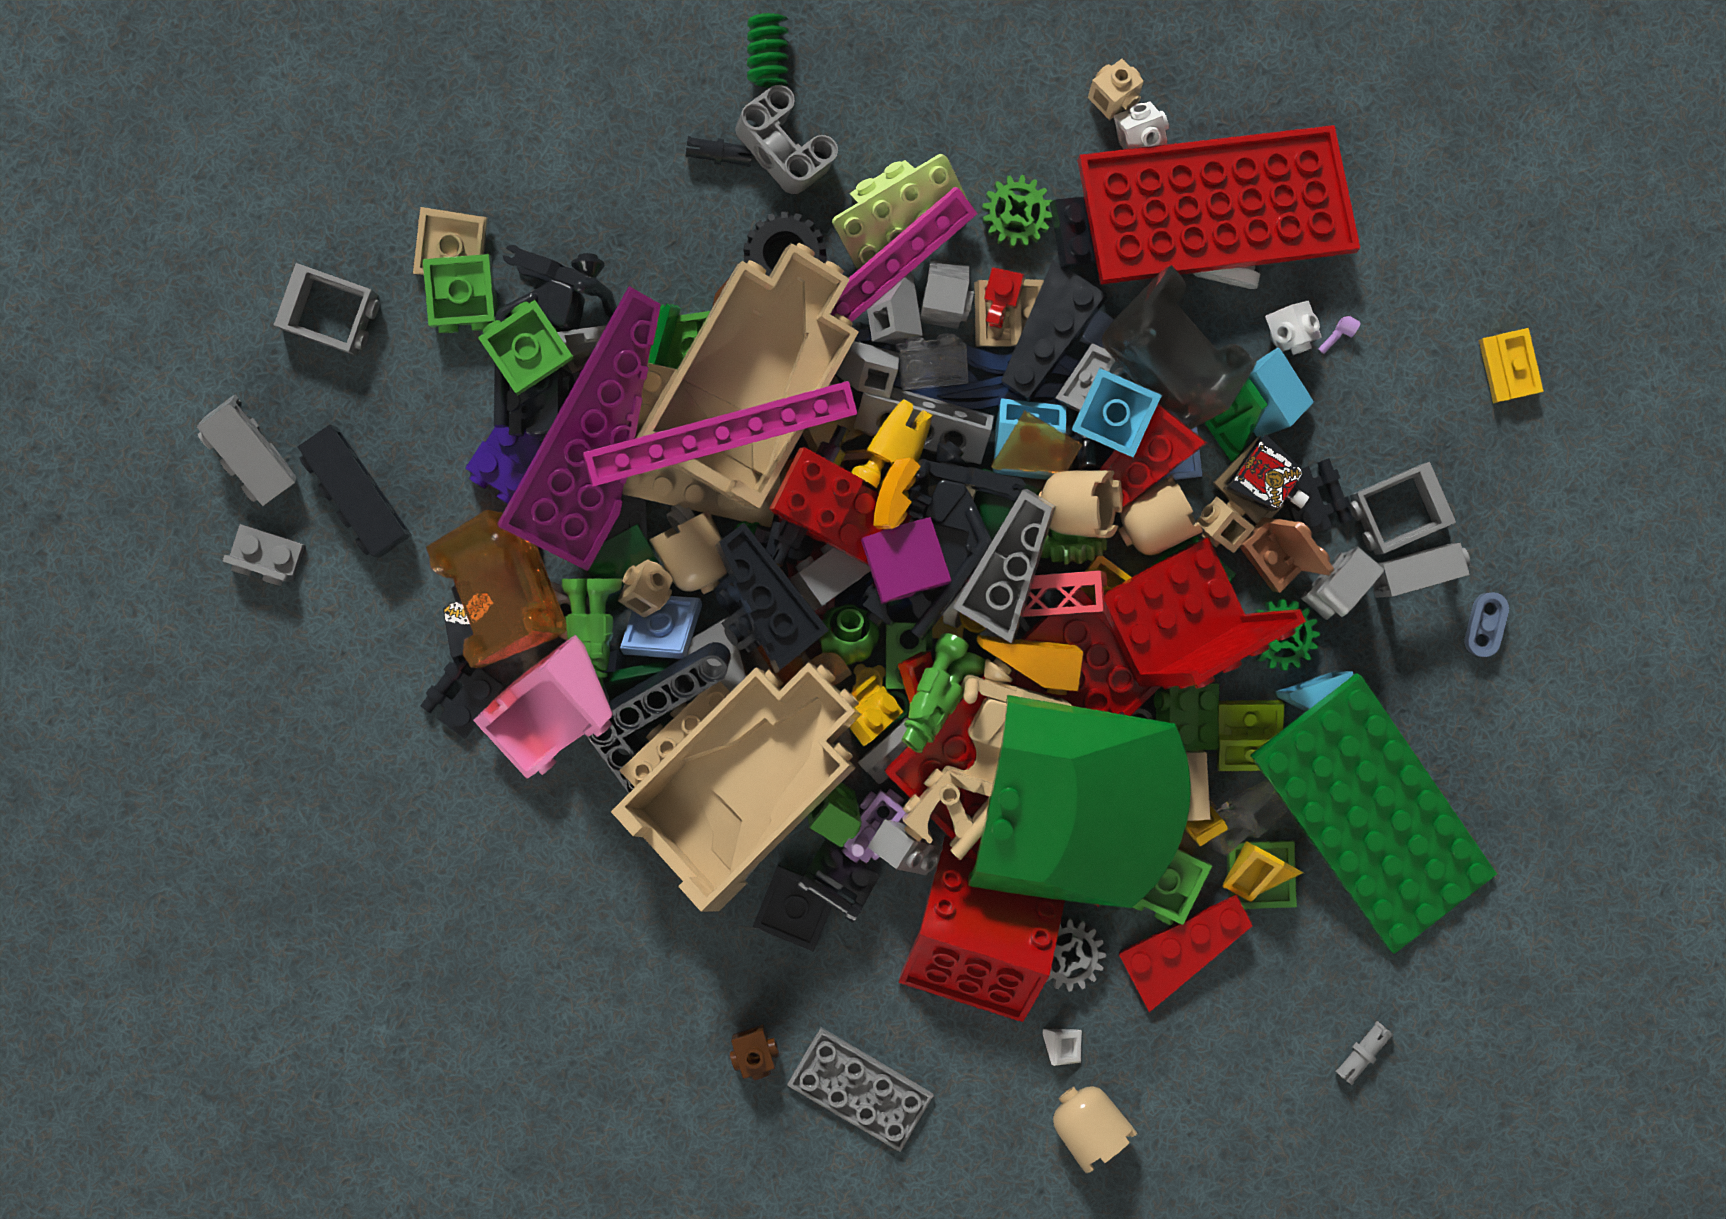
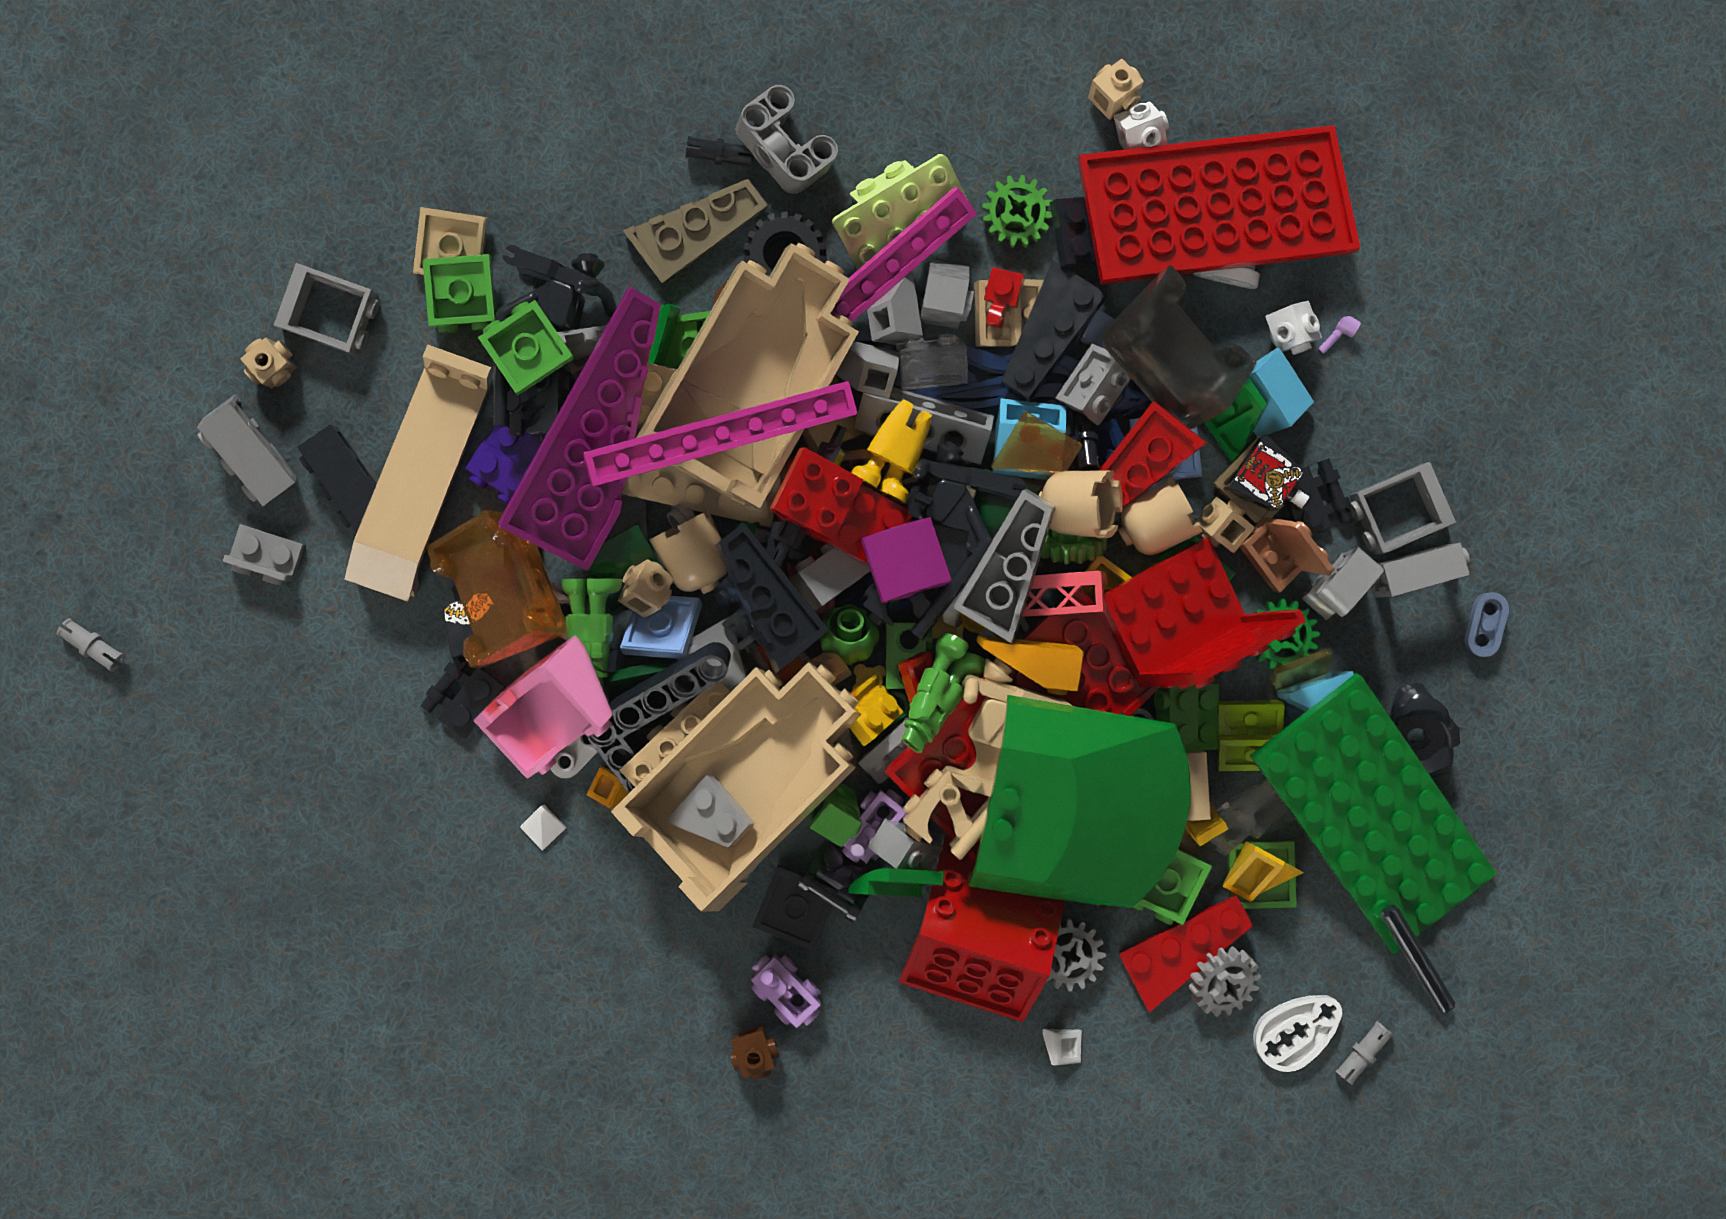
green piece [747,13,789,88] -> none
light grey tile [787,1027,934,1152] -> none
light orange slope [873,458,921,529] -> none
tan cylinder [1053,1086,1137,1173] -> none
medium azure slope [1072,368,1162,458] -> none
yellow plate [1479,328,1544,404] -> none
none -> light grey pin [56,618,125,672]
none -> tan brick [240,337,297,388]
none -> tan panel [344,345,492,602]
none -> white slope [520,804,566,850]
none -> white plate [551,735,598,778]
none -> light orange slope [586,765,629,809]
none -> dark tan wing [623,179,768,285]
none -> light grey wing [666,774,755,848]
none -> lavender brick [751,953,821,1028]
none -> green slope [849,868,944,897]
none -> light grey gear [1189,947,1261,1017]
none -> white piece [1253,995,1342,1072]
none -> clear yellow piece [1270,648,1333,692]
none -> black axle [1381,905,1455,1014]
none -> black piece [1389,683,1461,778]

